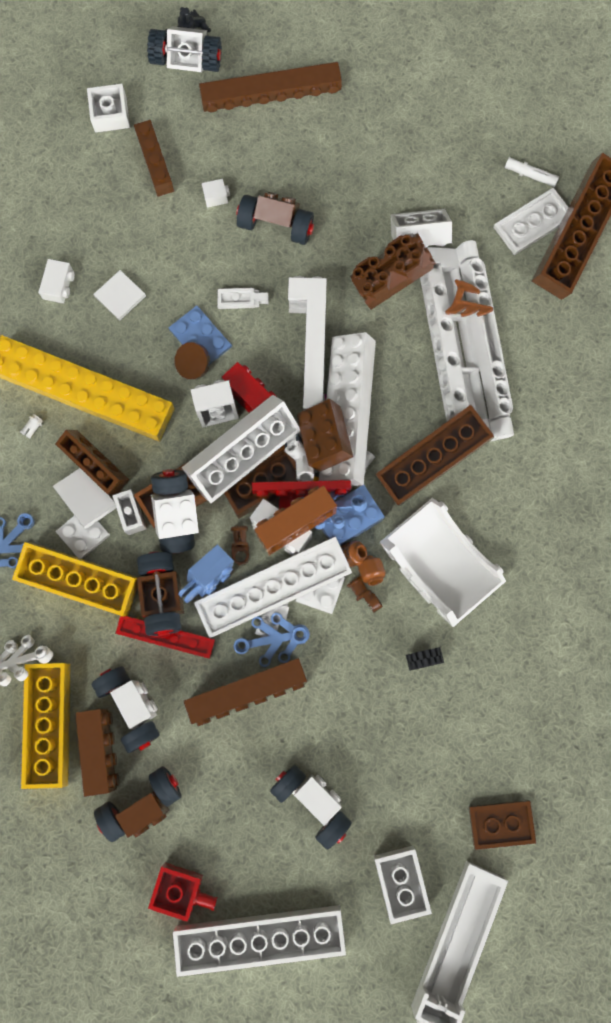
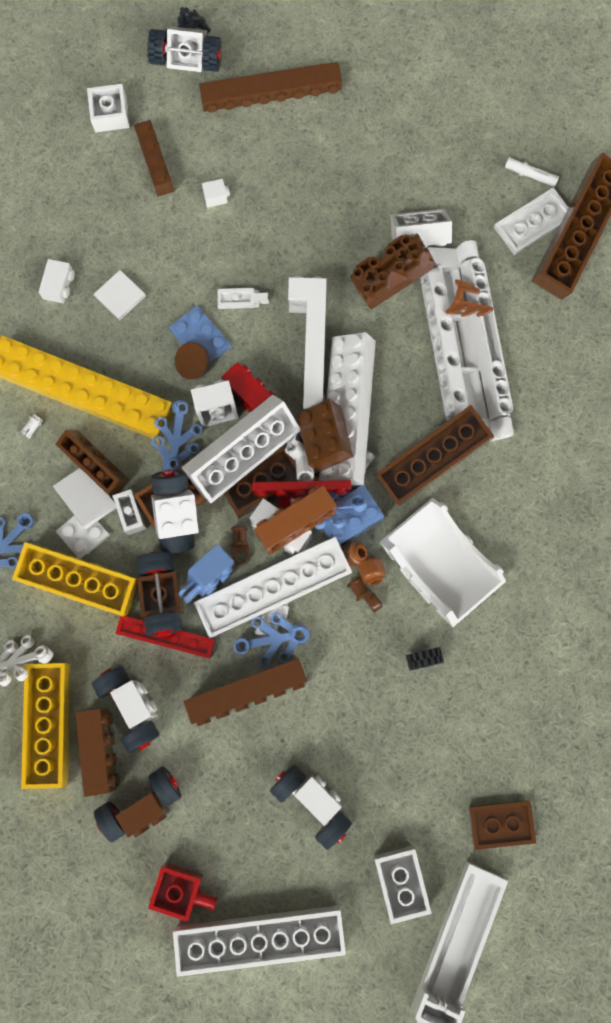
brick [236,192,314,245] -> none
white plate [296,577,345,614] -> none
none -> medium blue plant [151,400,203,470]

